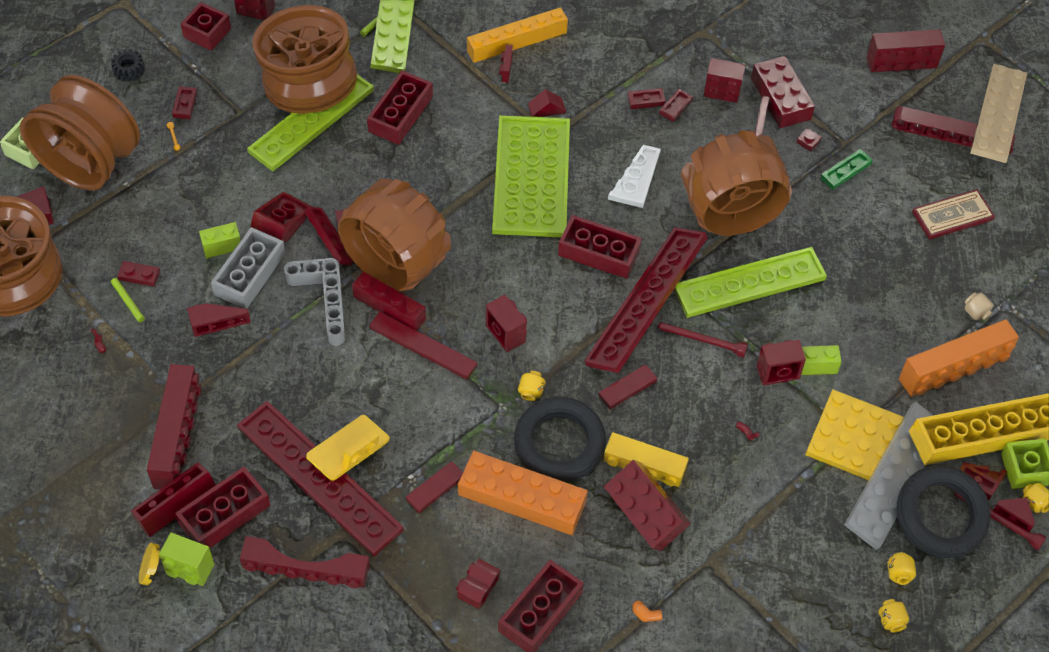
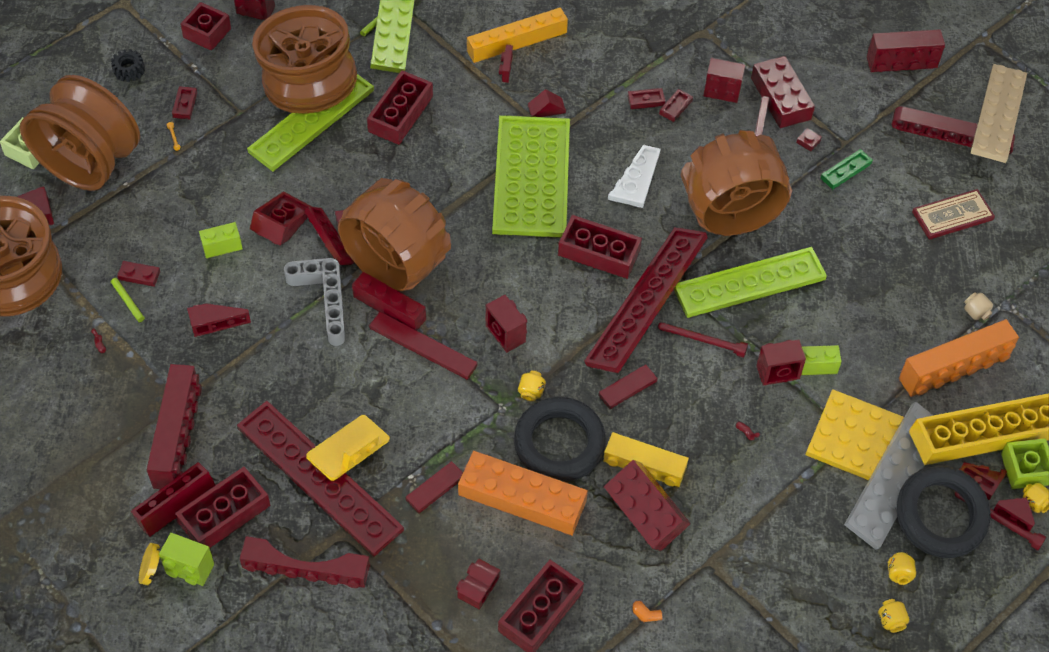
light grey brick [211,227,285,309] -> none

